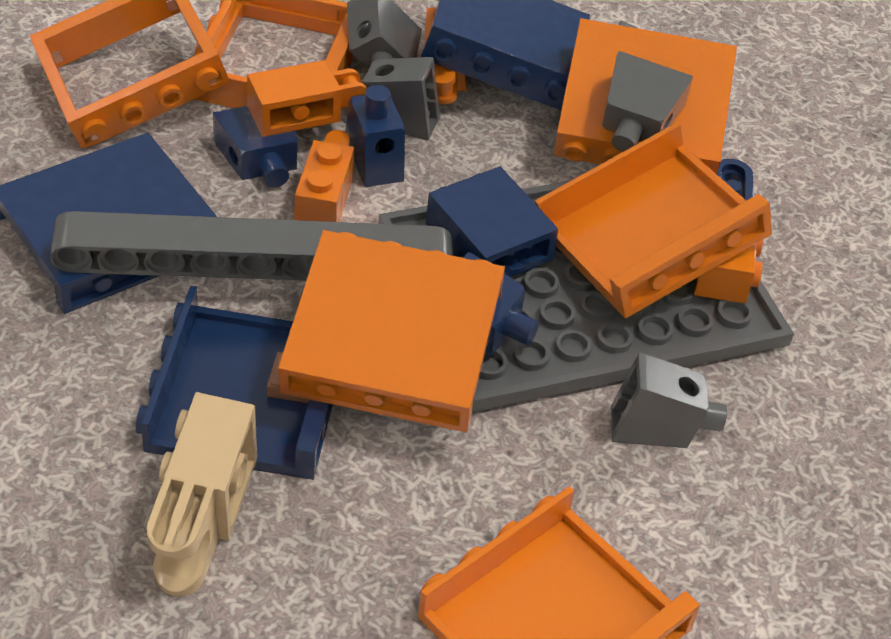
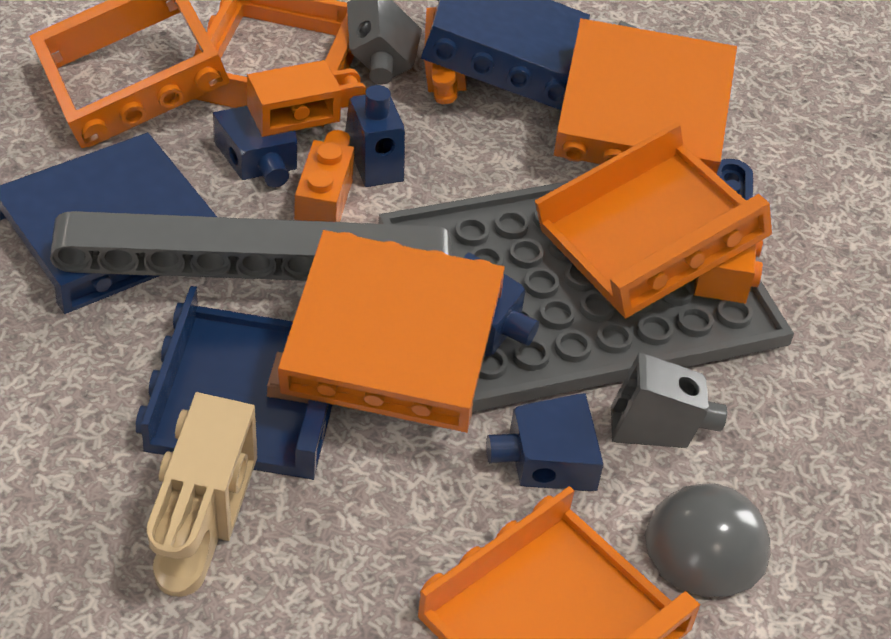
dark grey torso [360,57,440,140] -> none
dark blue brick [426,166,558,277] -> none
dark grey torso [602,51,693,152] -> none
none -> dark blue torso [486,393,604,491]
none -> dark grey cylinder [644,483,771,597]

